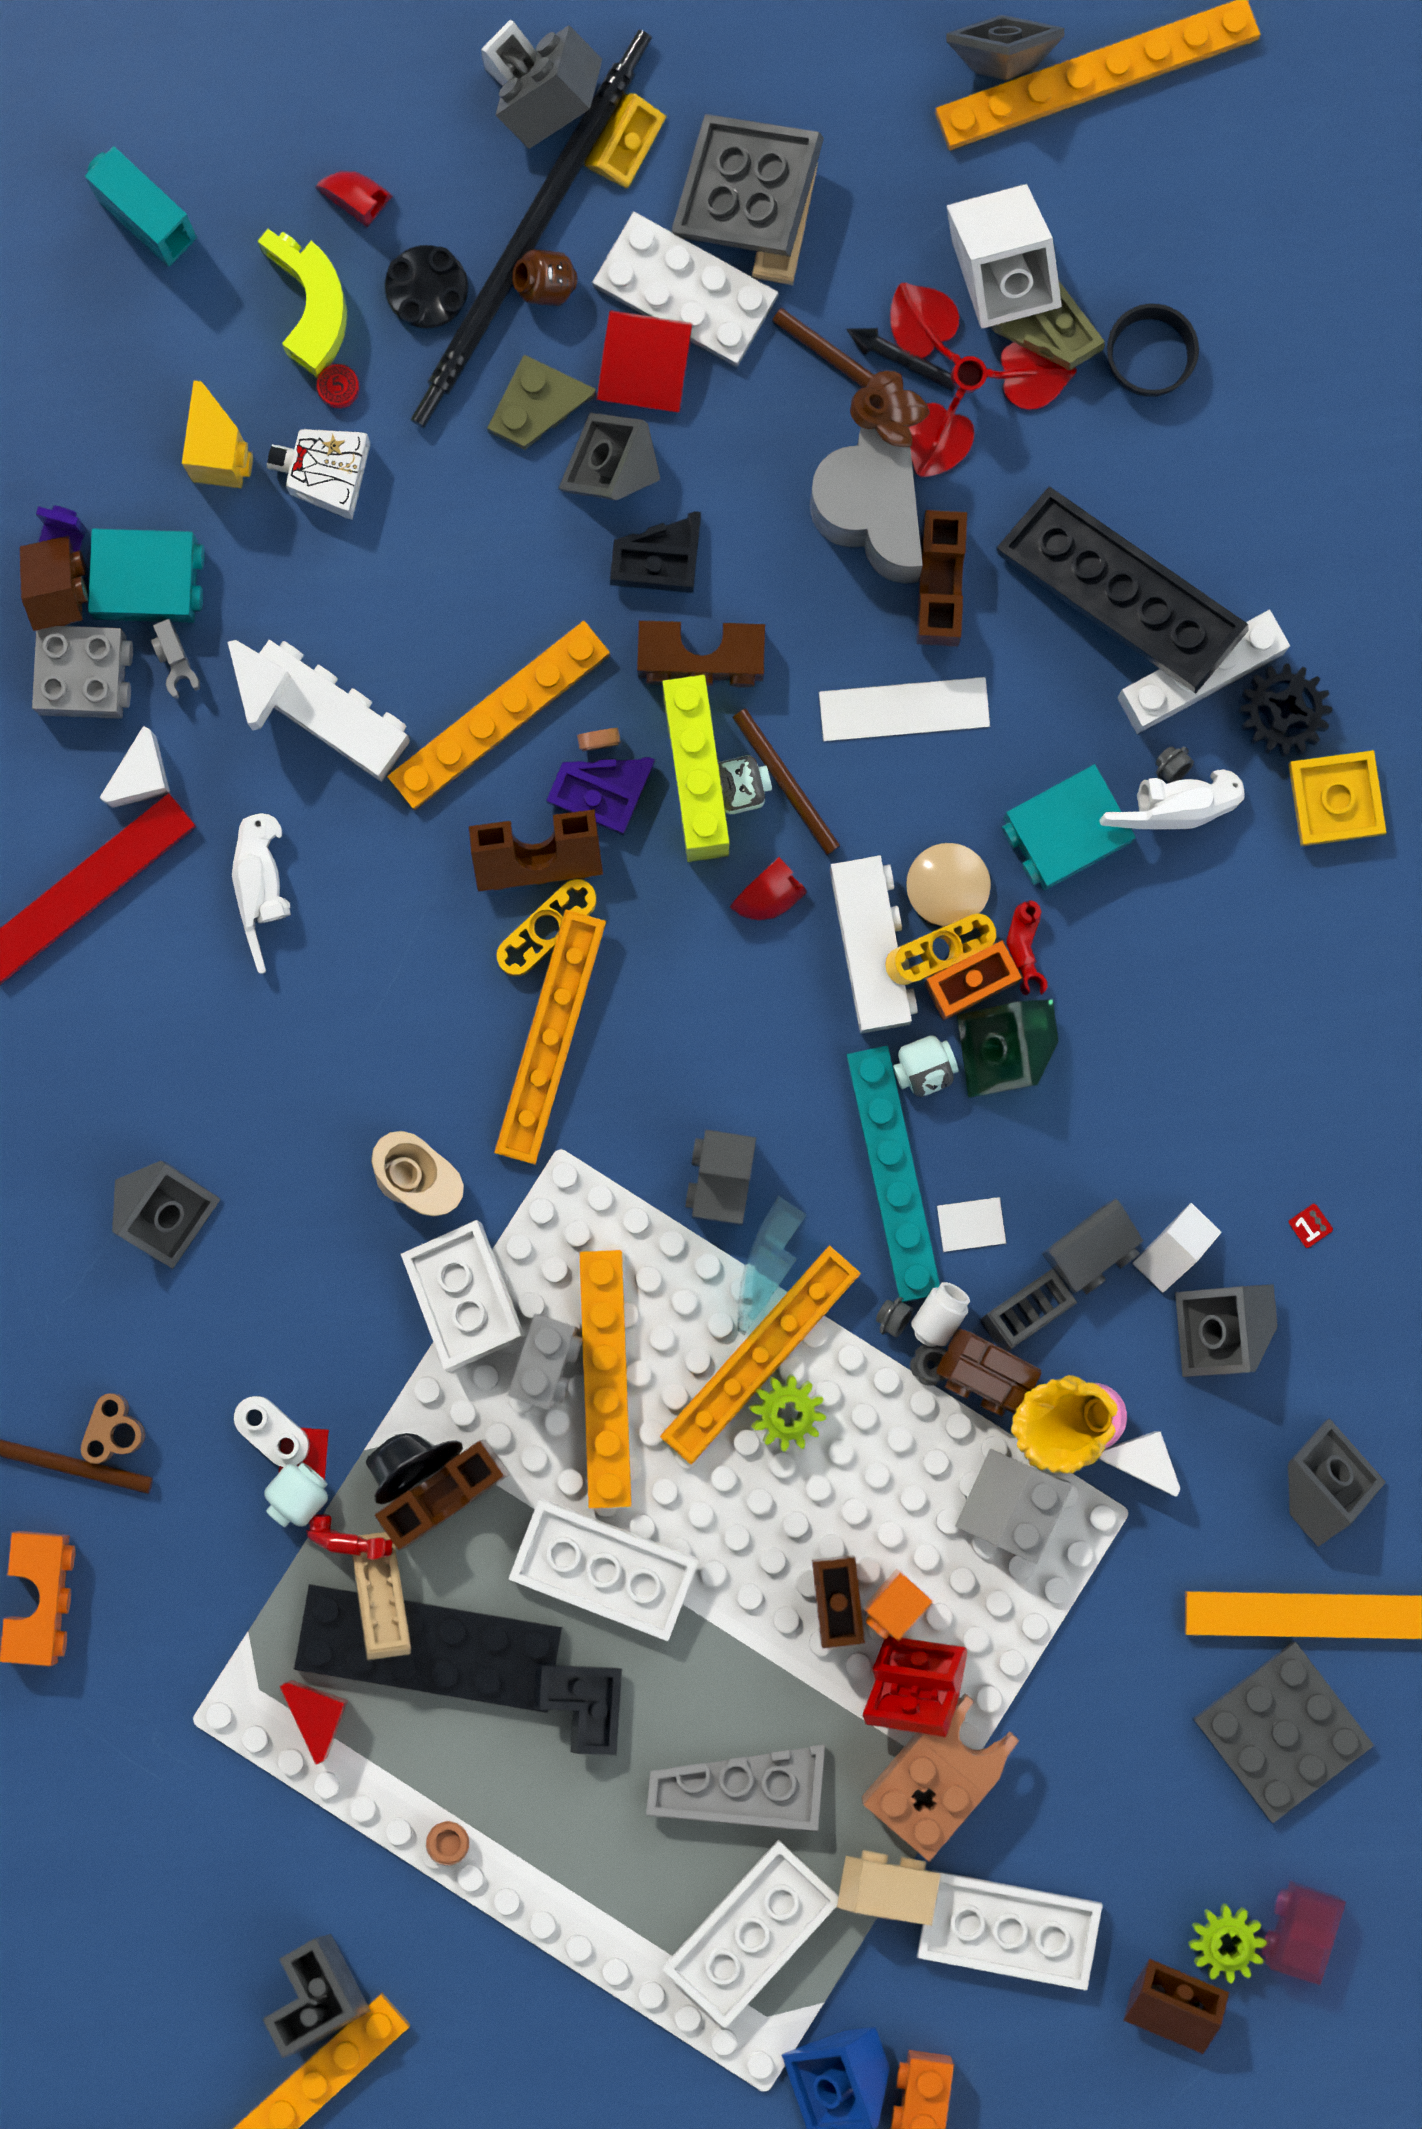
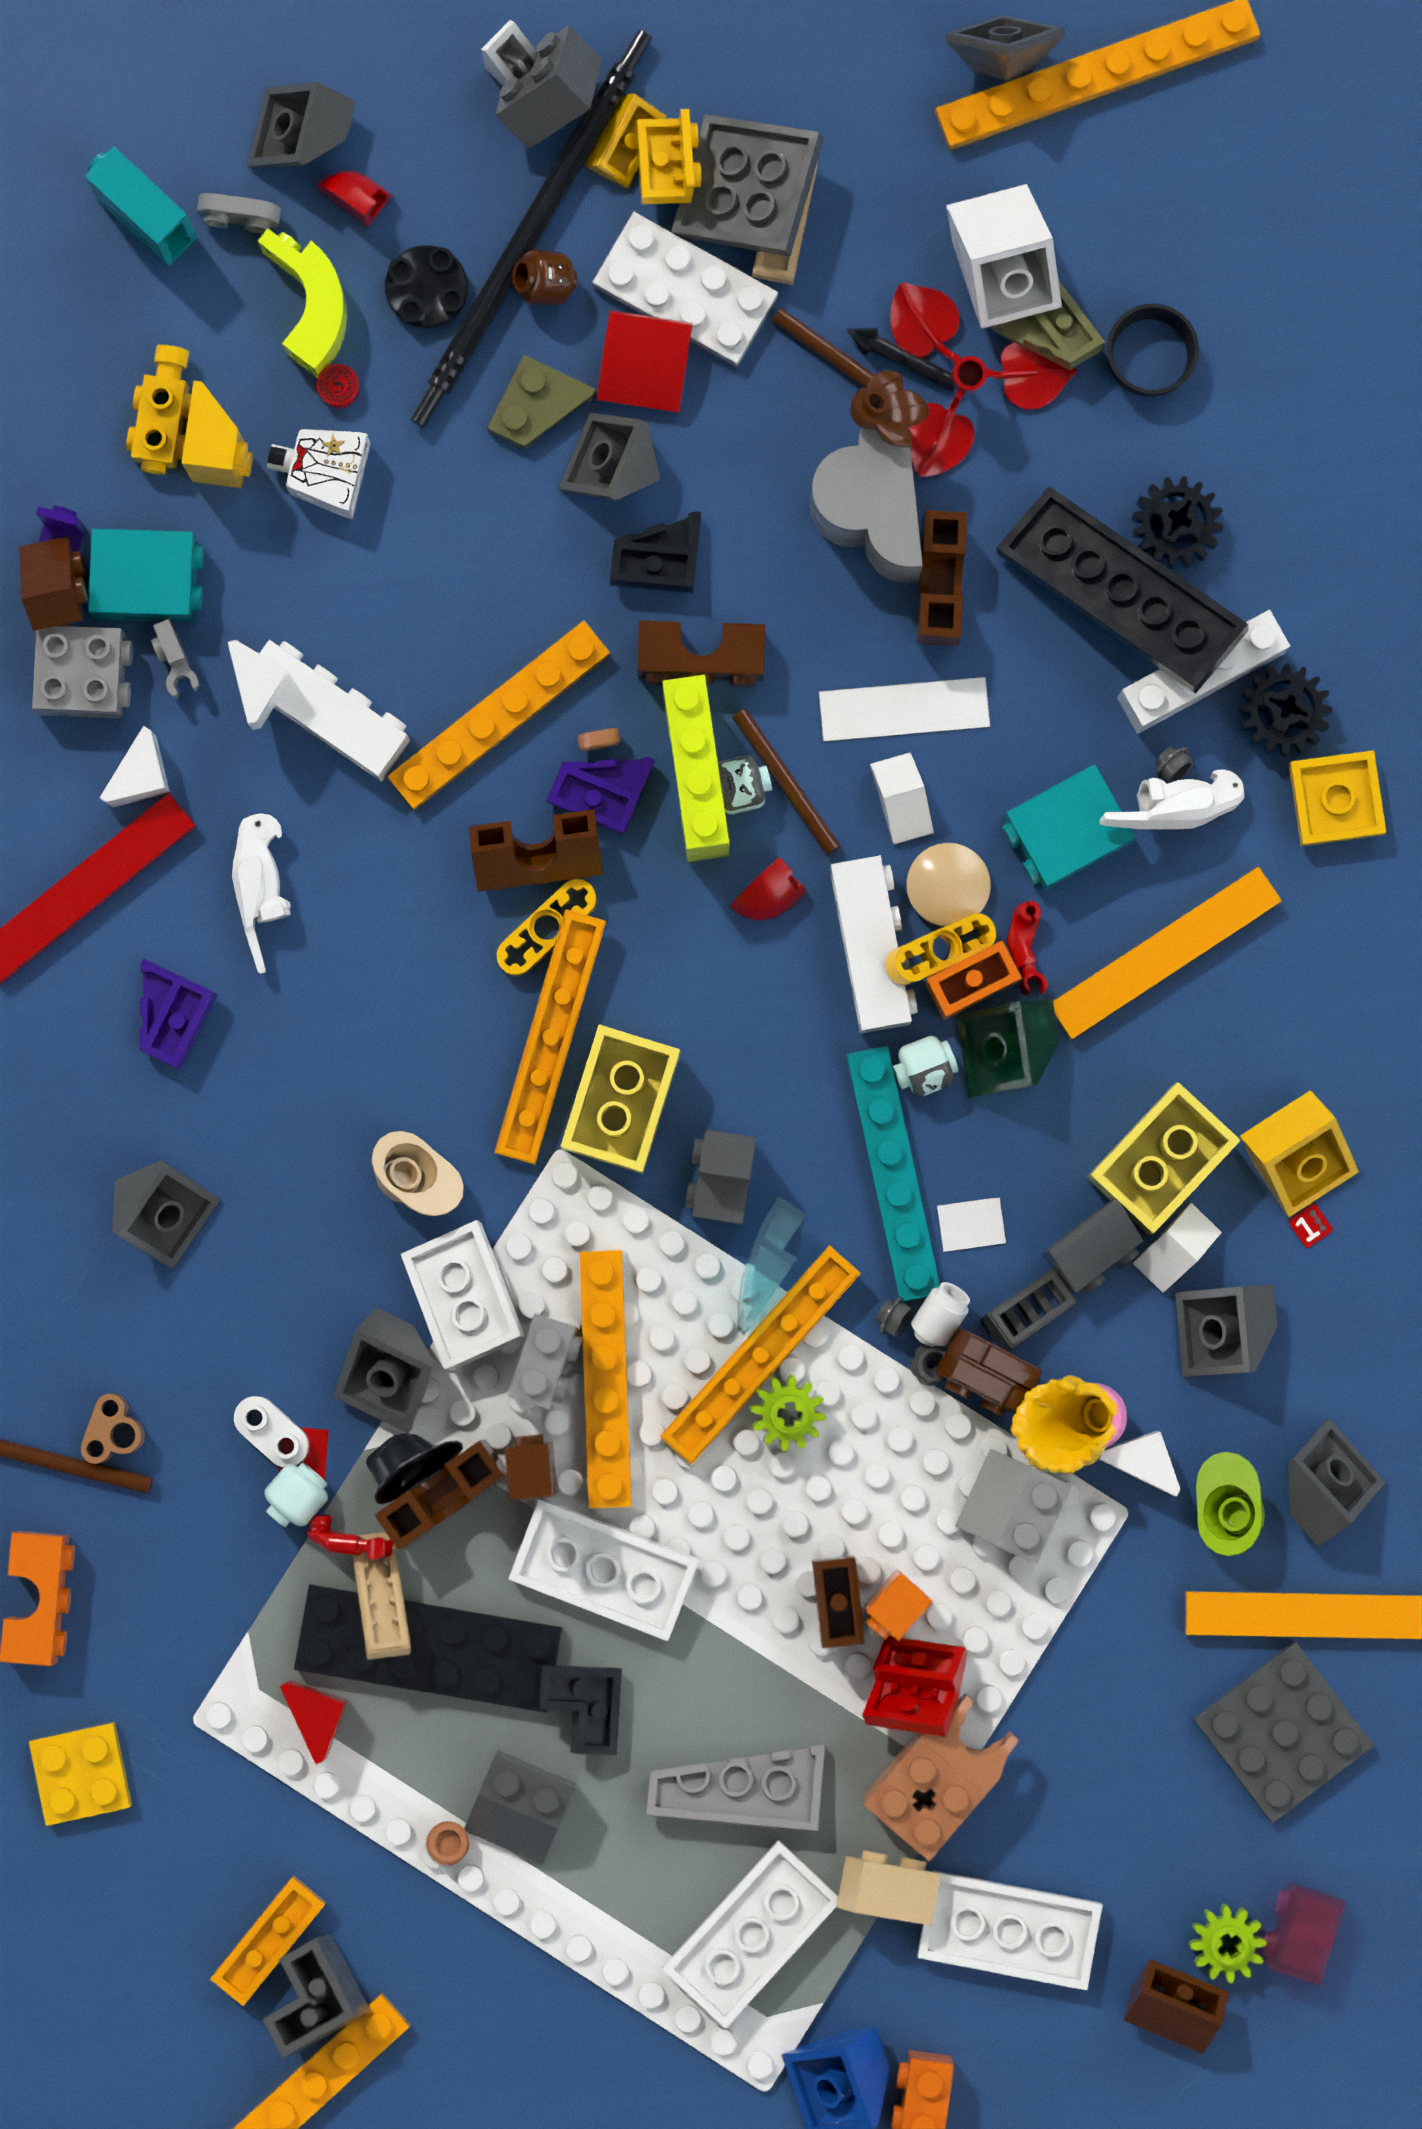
none -> yellow plate [29,1722,132,1826]
none -> yellow brick [126,345,191,475]
none -> dark purple wing [140,959,218,1070]
none -> light grey plate [196,193,281,234]
none -> light orange plate [210,1875,327,2006]
none -> dark grey slope [247,82,355,169]
none -> dark grey slope [333,1307,435,1433]
none -> dark grey slope [464,1750,576,1864]
none -> reddish brown arch [504,1434,558,1501]
none -> light yellow brick [561,1025,681,1174]
none -> yellow bracket [636,109,701,204]
none -> white slope [870,753,934,845]
none -> light orange tile [1047,866,1282,1040]
none -> light yellow brick [1086,1082,1241,1235]
none -> black gear [1131,476,1224,569]
none -> lime piece [1196,1452,1265,1556]
none -> yellow slope [1240,1090,1359,1217]

